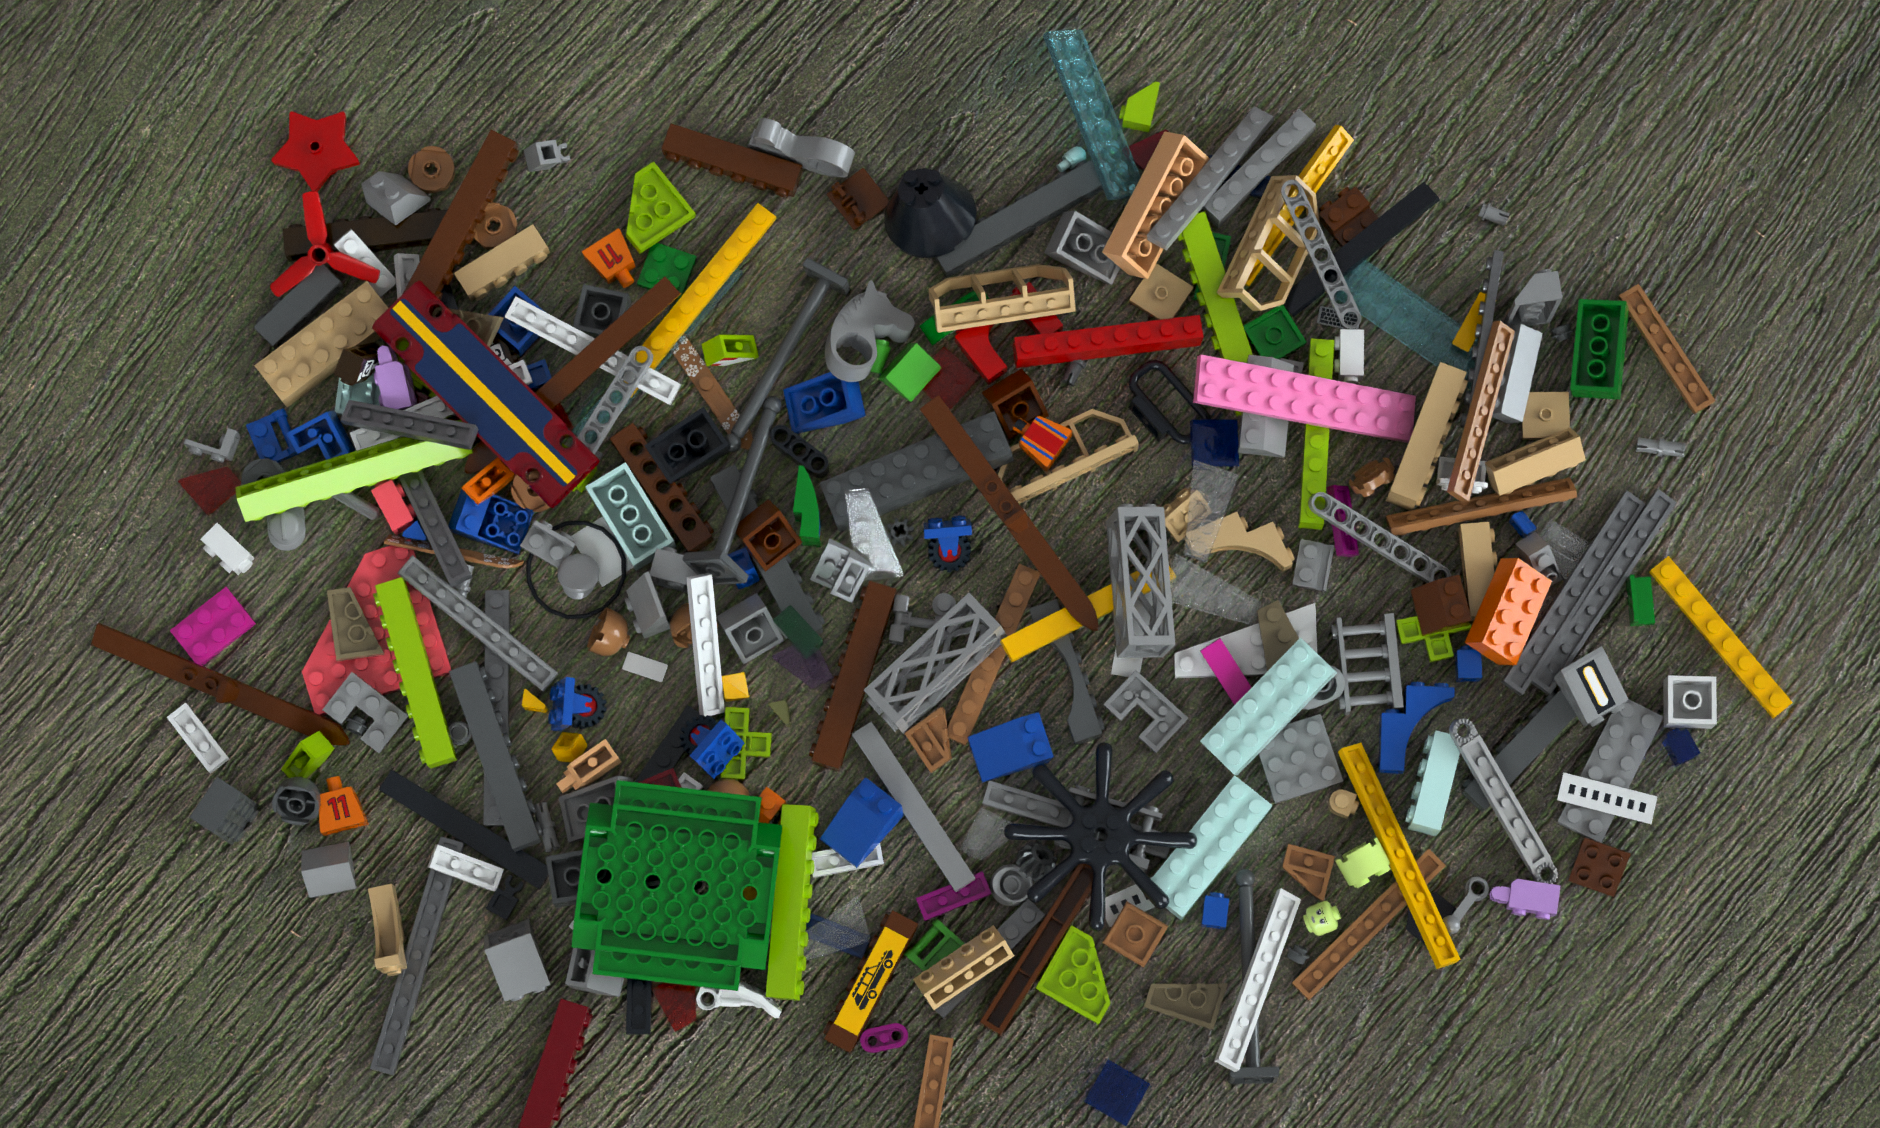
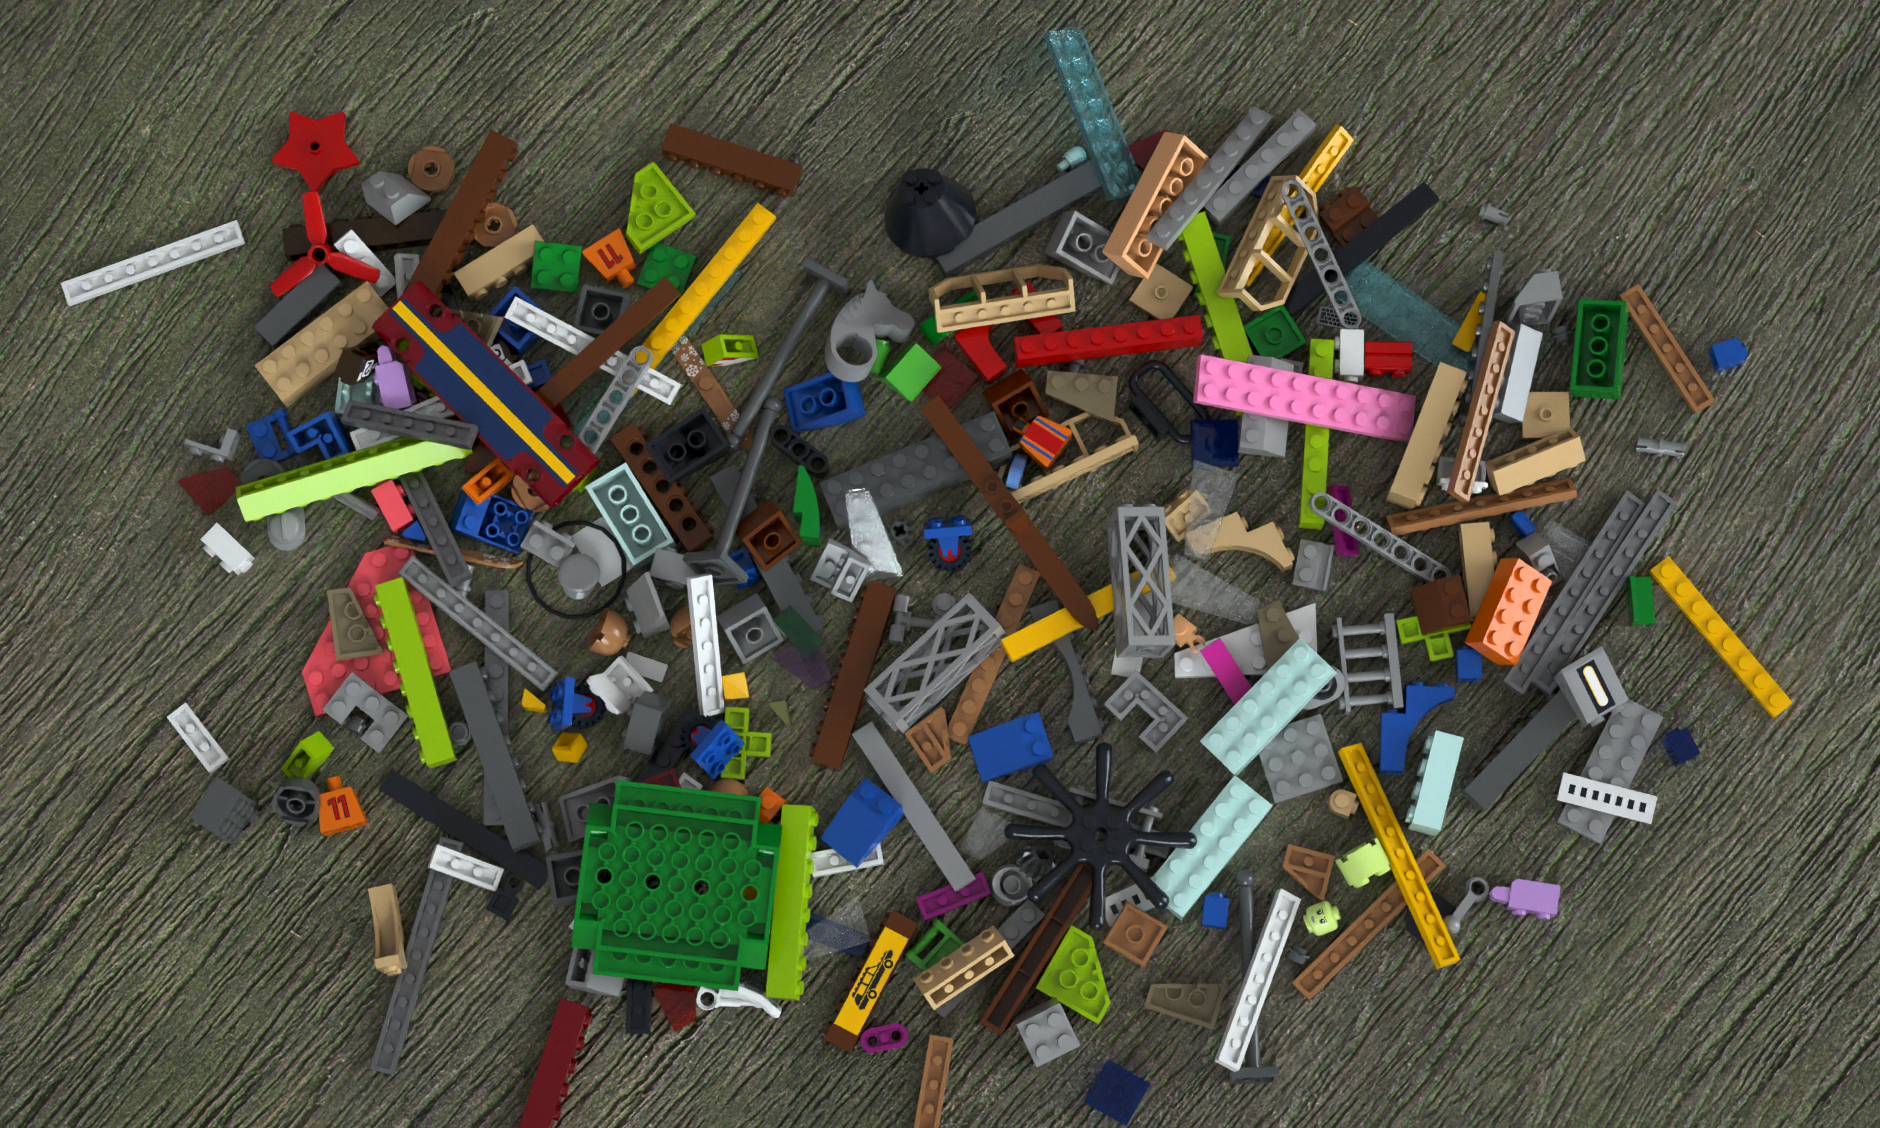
reddish brown piece [91,623,350,746] -> none
dark pink plate [170,587,256,666] -> none
light grey slope [301,842,357,898] -> none
light grey slope [484,919,550,1001] -> none
light grey brick [524,140,571,172] -> none
light nougat hinge [556,739,622,793] -> none
light grey animal [746,118,855,177] -> none
reddish brown hinge [826,168,889,230] -> none
lime slope [1119,81,1160,133] -> none
medium nougat plate [1349,458,1395,497] -> none
light grey plate [1449,718,1558,884] -> none
reddish brown hinge [1568,837,1631,897] -> none
white brick [1663,675,1717,729] -> none
none -> white plate [61,220,245,306]
none -> green plate [529,240,582,293]
none -> white bracket [586,656,654,715]
none -> dark grey brick [621,691,672,755]
none -> medium blue beam [1006,453,1028,489]
none -> light grey brick [1012,997,1080,1067]
none -> dark tan wing [1045,370,1118,424]
none -> light nougat plate [1173,614,1205,654]
none -> red brick [1364,341,1412,378]
none -> blue brick [1708,337,1747,373]

